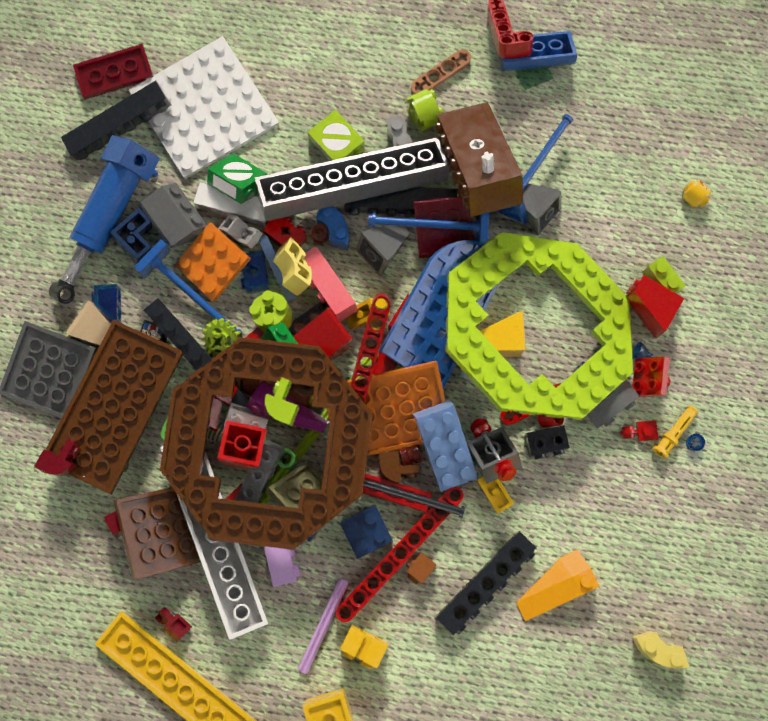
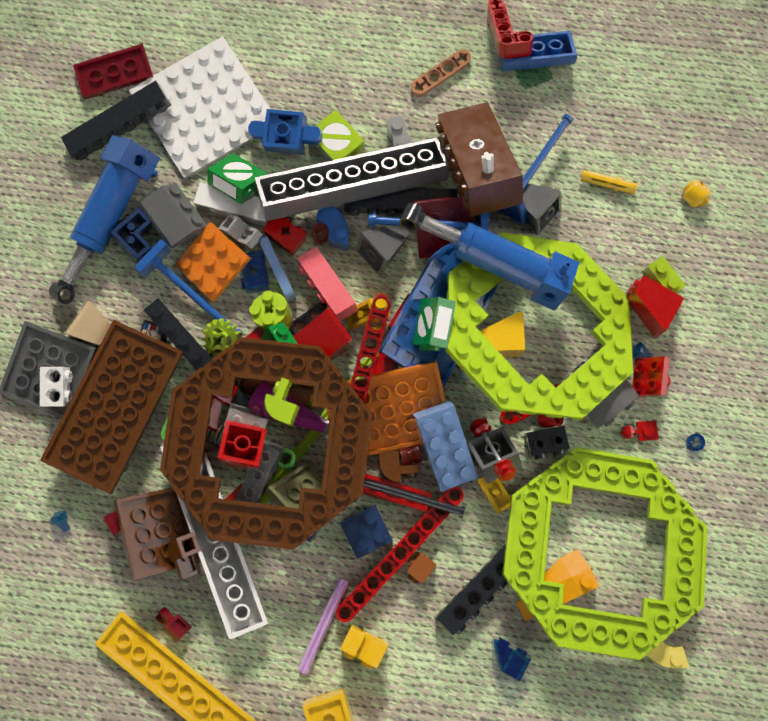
dark red brick [34,438,81,476] -> none
clear blue slope [91,284,121,323] -> none
lavender brick [264,547,301,587] -> none
light yellow brick [273,237,312,296] -> none
lime brick [405,89,444,133] -> none
yellow pin [652,405,699,459] -> none
none -> white brick [40,367,73,406]
none -> rock [49,510,70,533]
none -> reddish brown brick [168,532,201,580]
none -> blue brick [248,109,323,155]
none -> blue piece [399,203,580,311]
none -> green brick [412,297,456,352]
none -> clear blue slope [492,637,531,681]
none -> lime plate [502,447,708,661]
none -> yellow pin [580,169,638,195]

